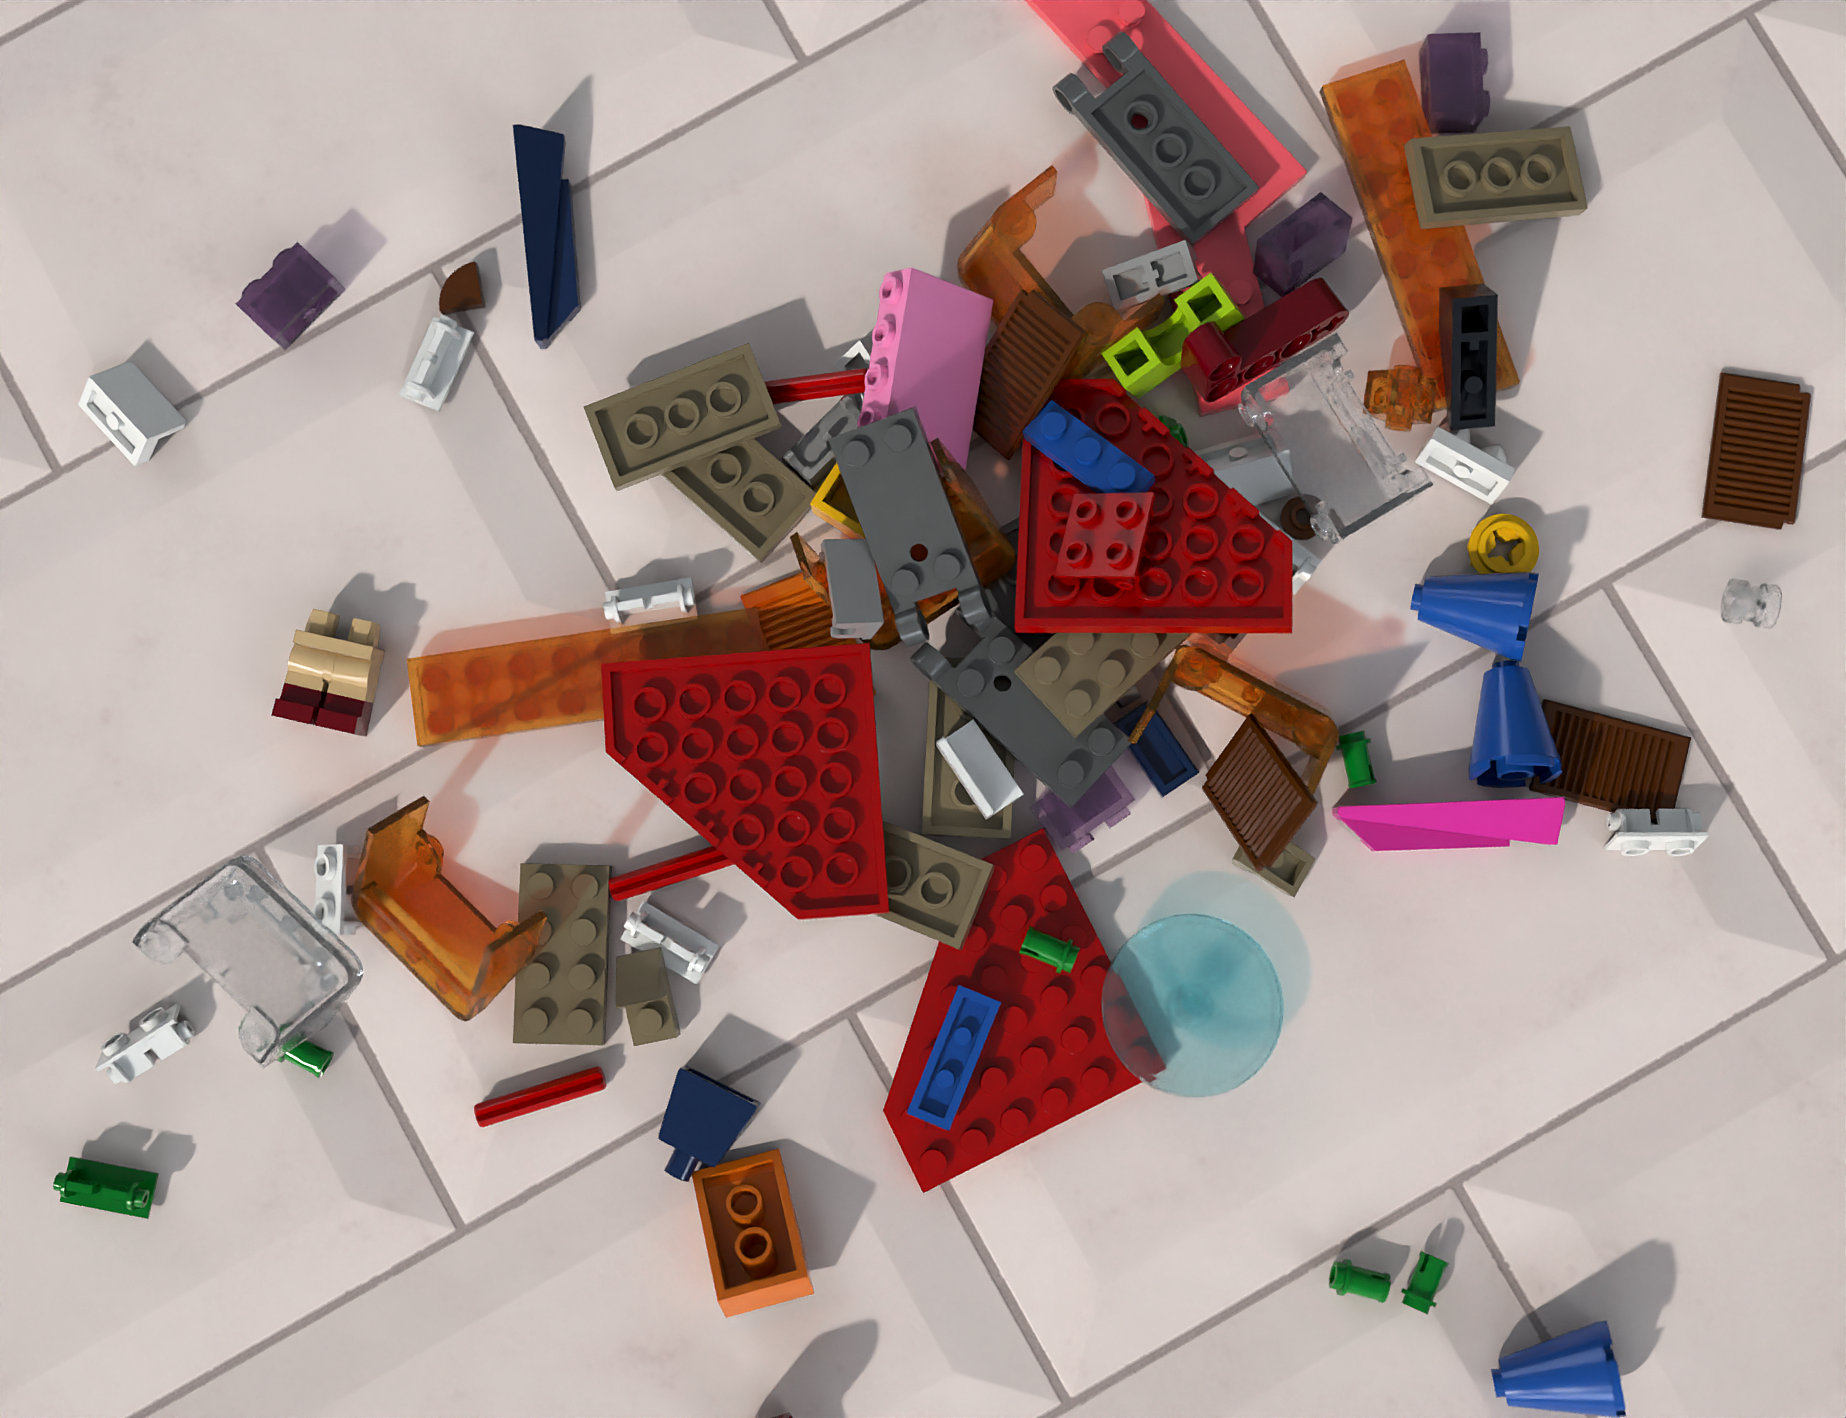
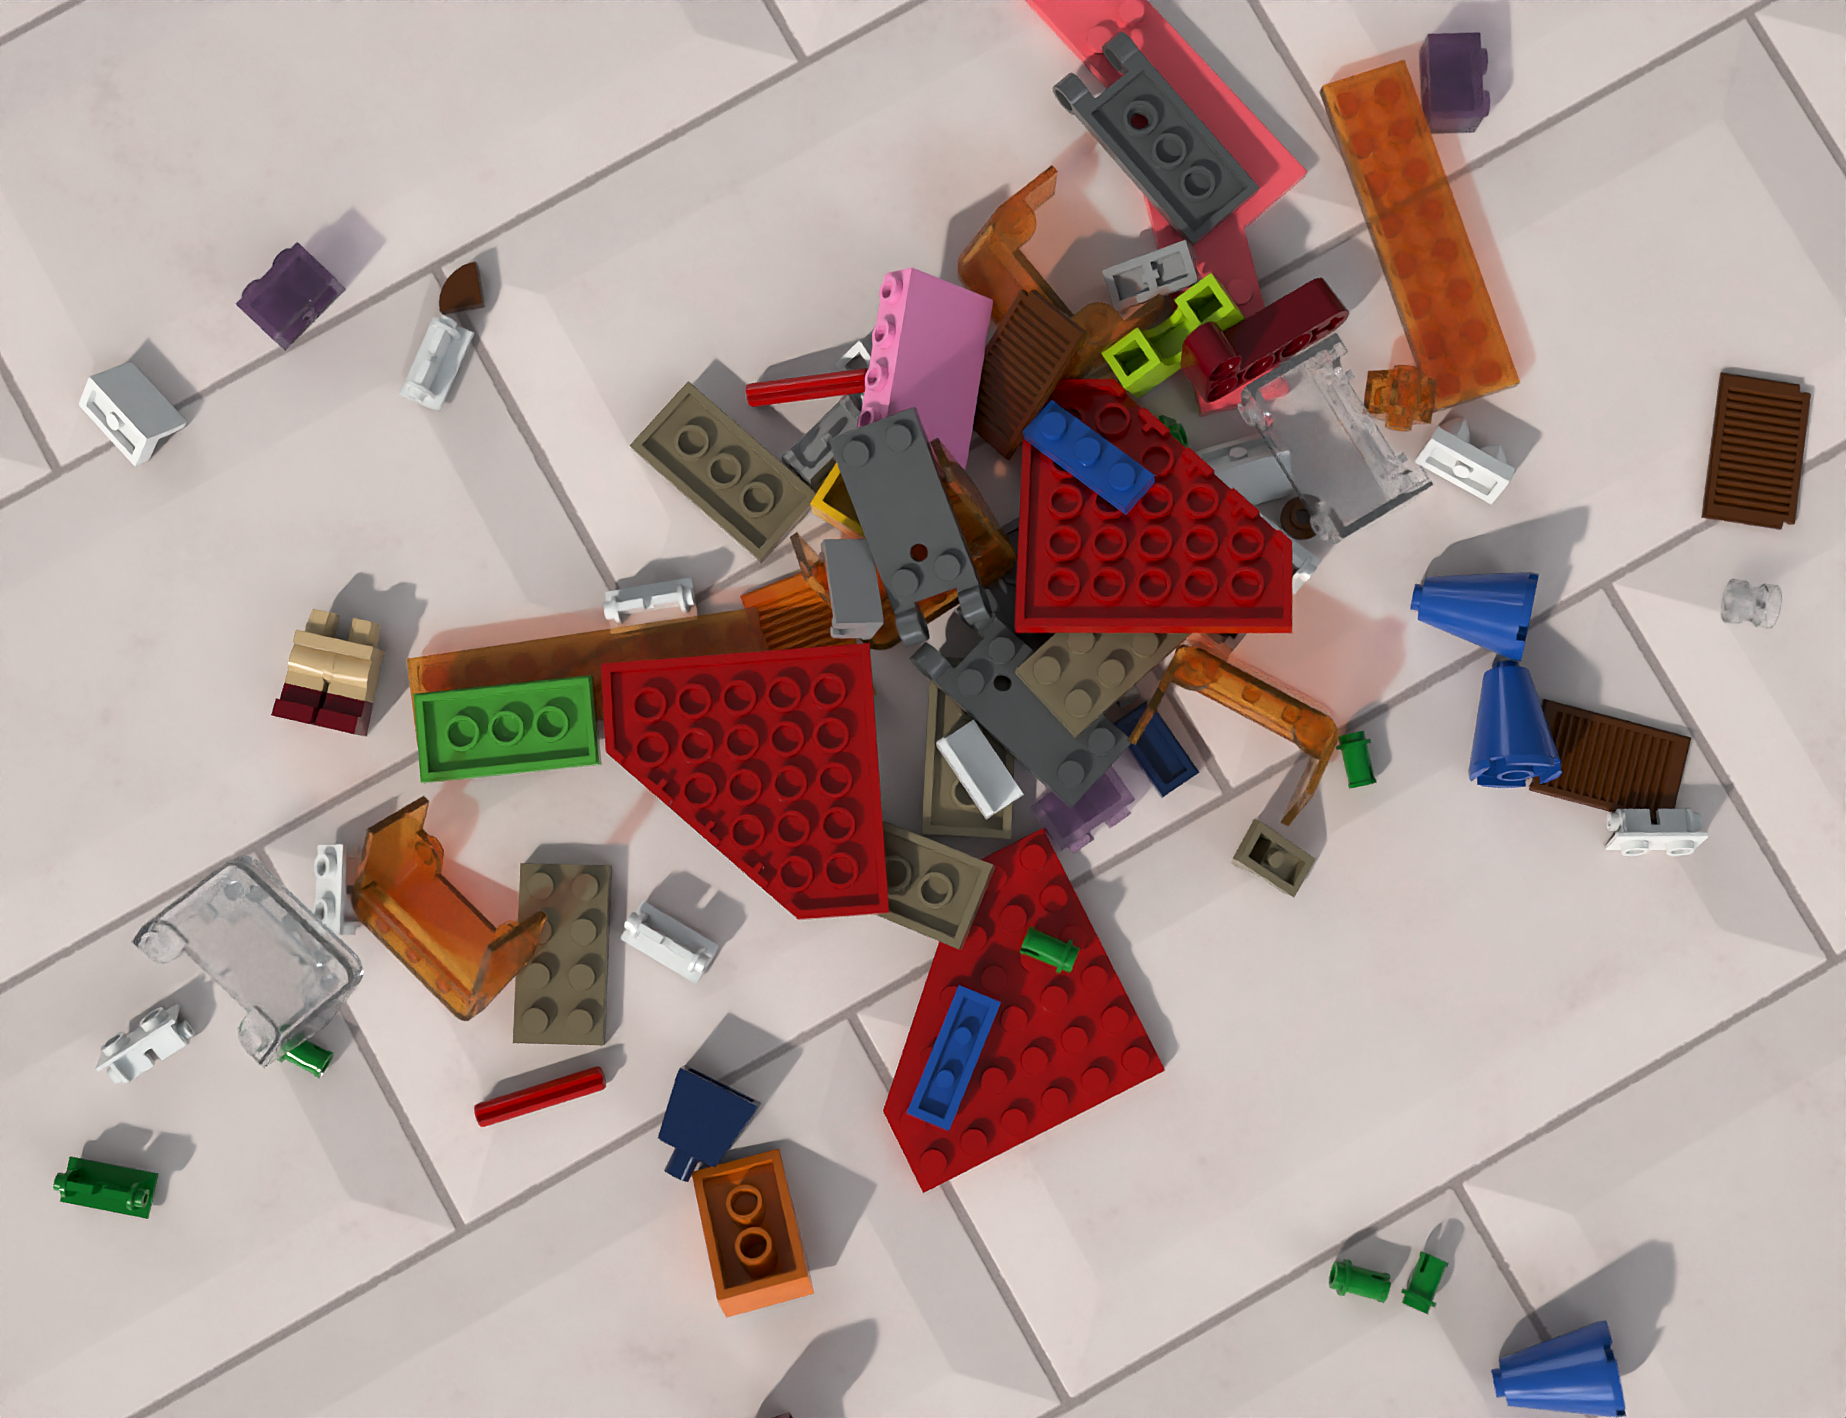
dark blue wedge [513,124,581,349] -> none
dark tan plate [584,343,782,491] -> none
red axle [608,846,735,901] -> none
dark tan slope [615,947,681,1046] -> none
red hinge [1054,492,1156,590] -> none
clear light blue dish [1101,914,1284,1098] -> none
reddish brown window [1202,713,1318,872] -> none
clear purple brick [1253,192,1353,297] -> none
dark pink wedge [1332,797,1565,851] -> none
dark tan plate [1404,126,1588,229] -> none
black slope [1439,283,1498,430] -> none
yellow gear [1466,514,1539,574] -> none
none -> bright green tile [413,675,602,784]

